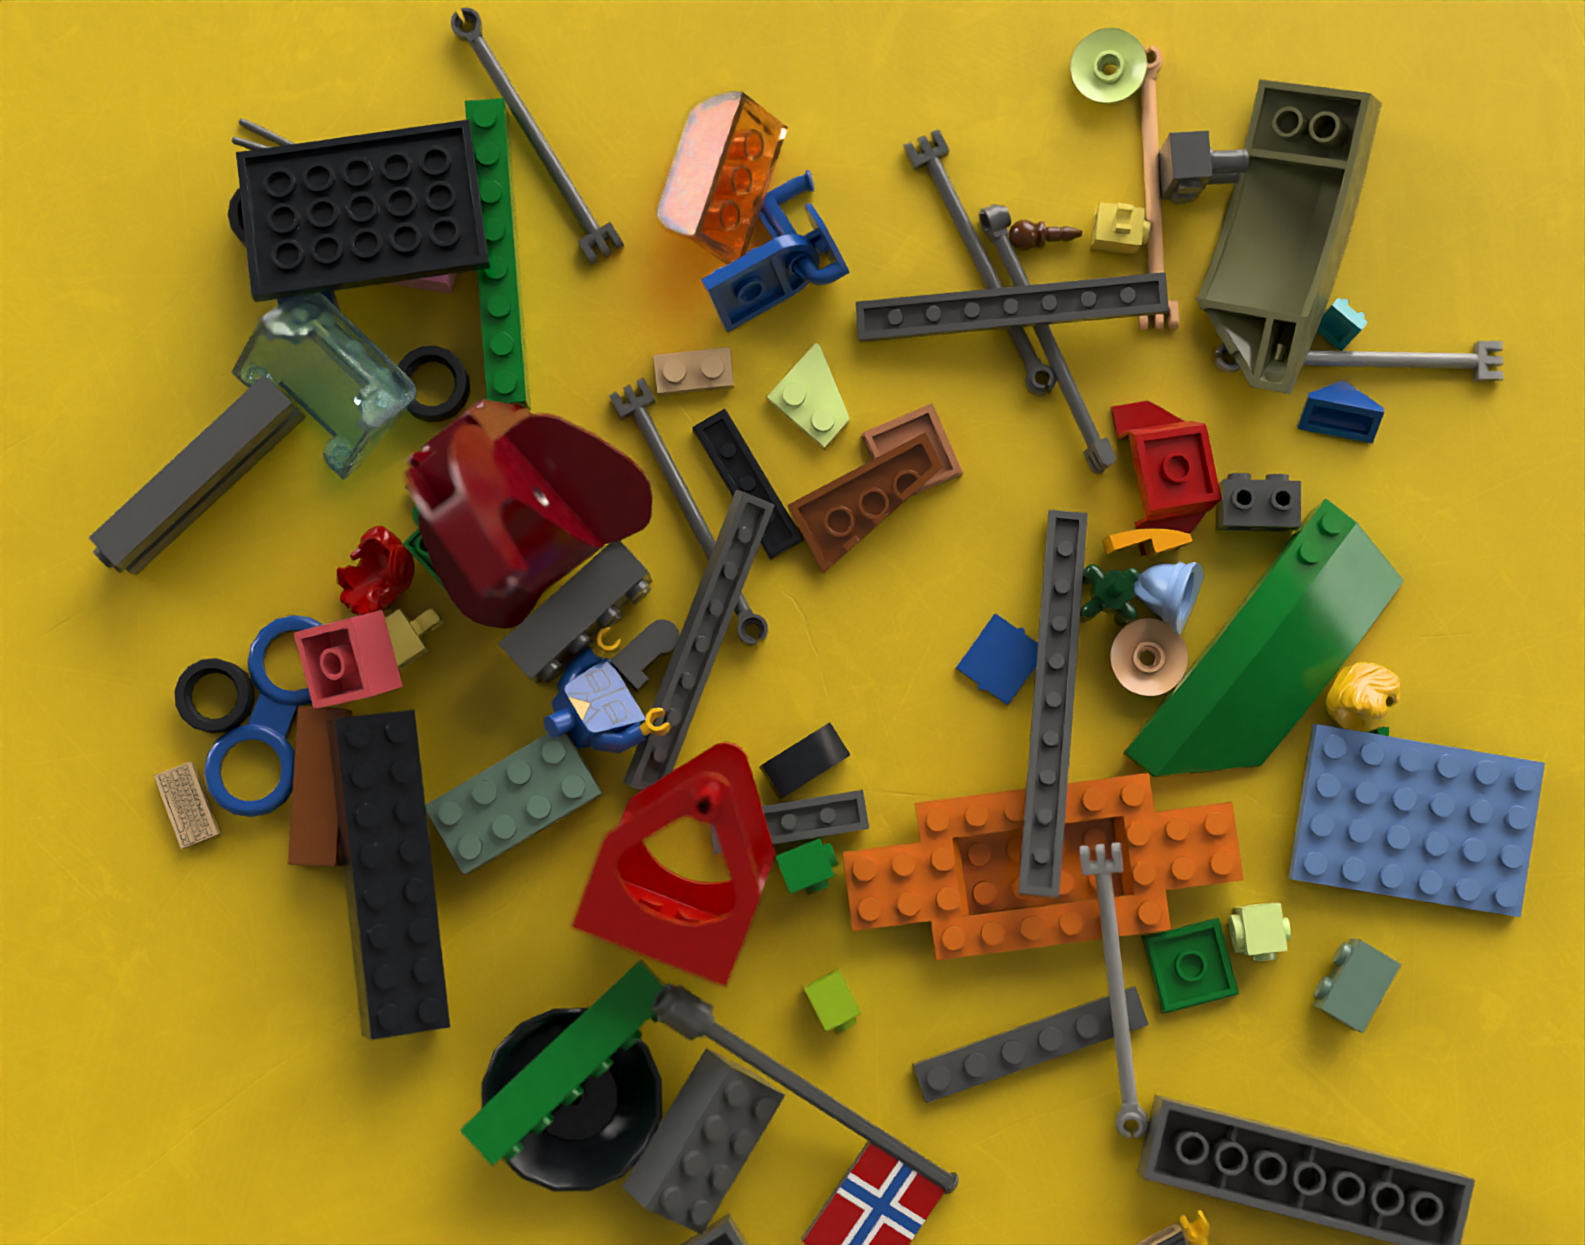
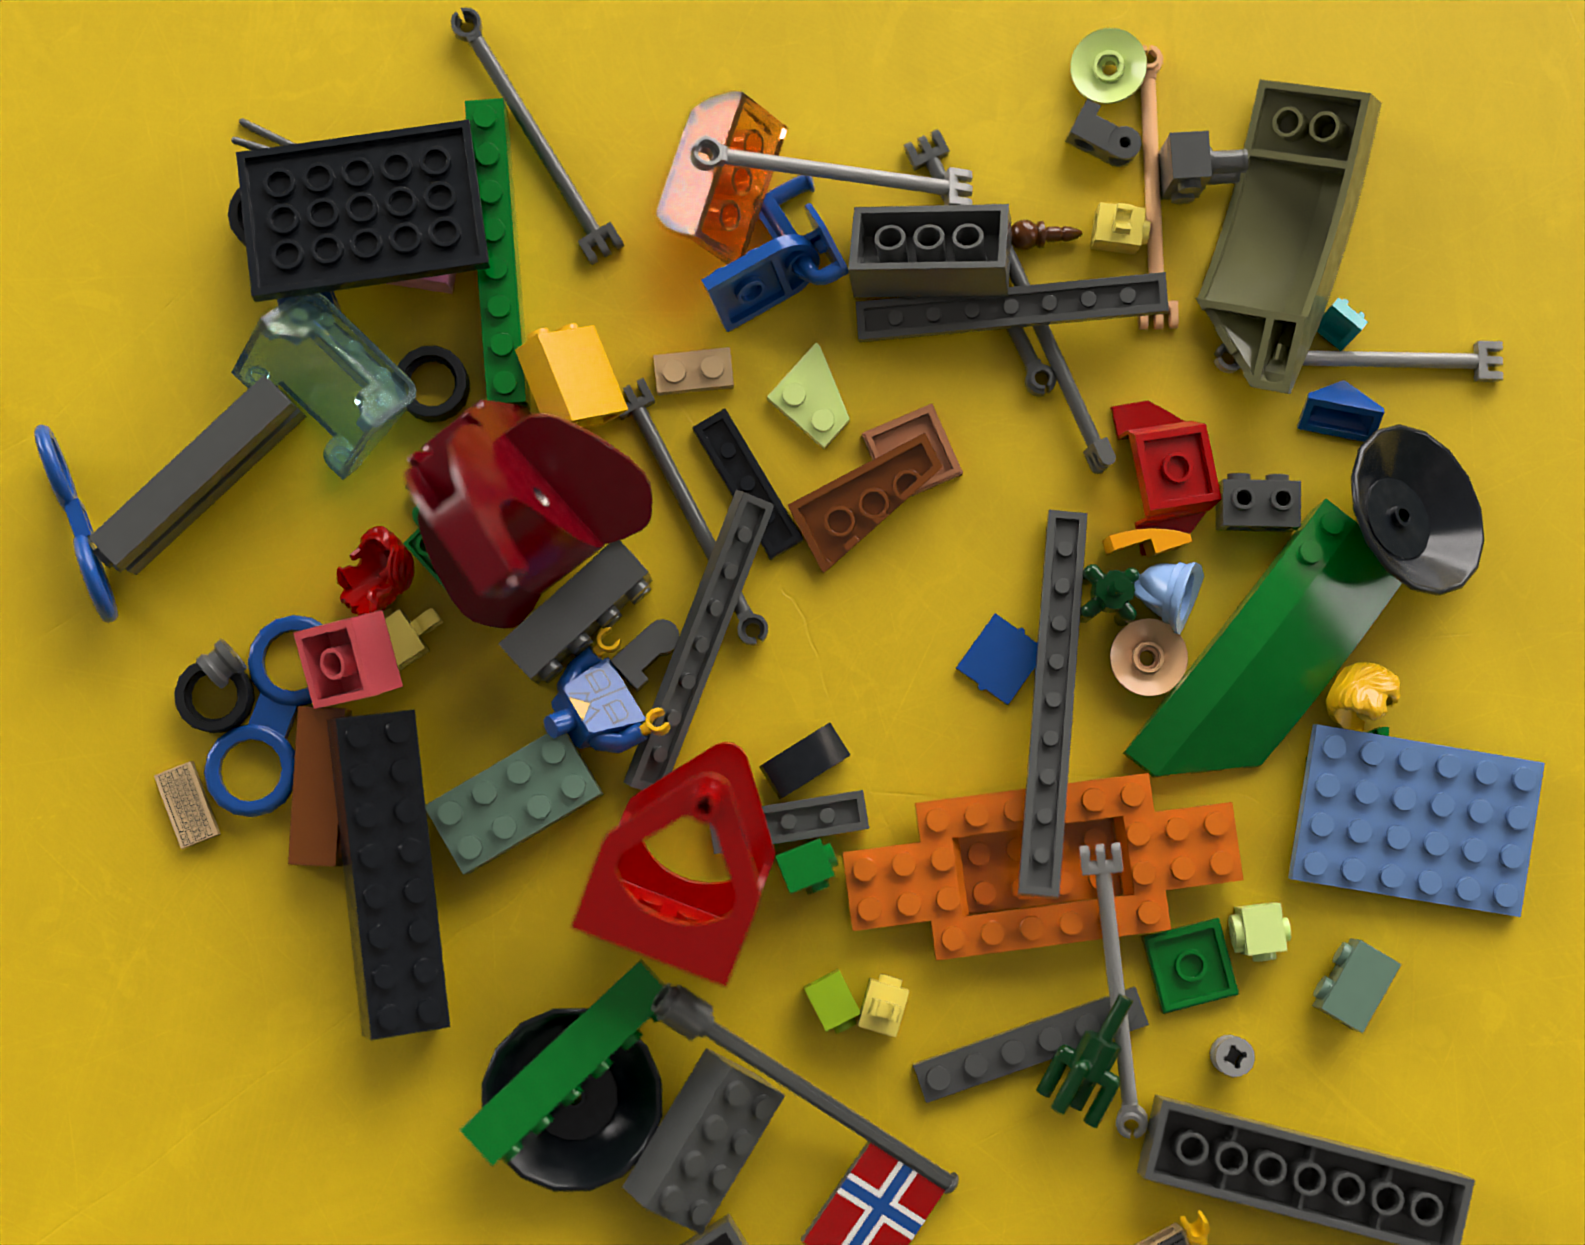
none -> blue bar [34,424,118,623]
none -> dark grey wheel [196,639,247,689]
none -> yellow brick [515,323,628,429]
none -> light grey hinge [689,136,972,205]
none -> dark grey brick [848,204,1012,298]
none -> light yellow brick [857,973,909,1037]
none -> dark green plant [1036,994,1133,1128]
none -> dark grey leg [1065,99,1142,167]
none -> light grey wheel [1210,1035,1255,1077]
none -> black dish [1351,424,1485,596]

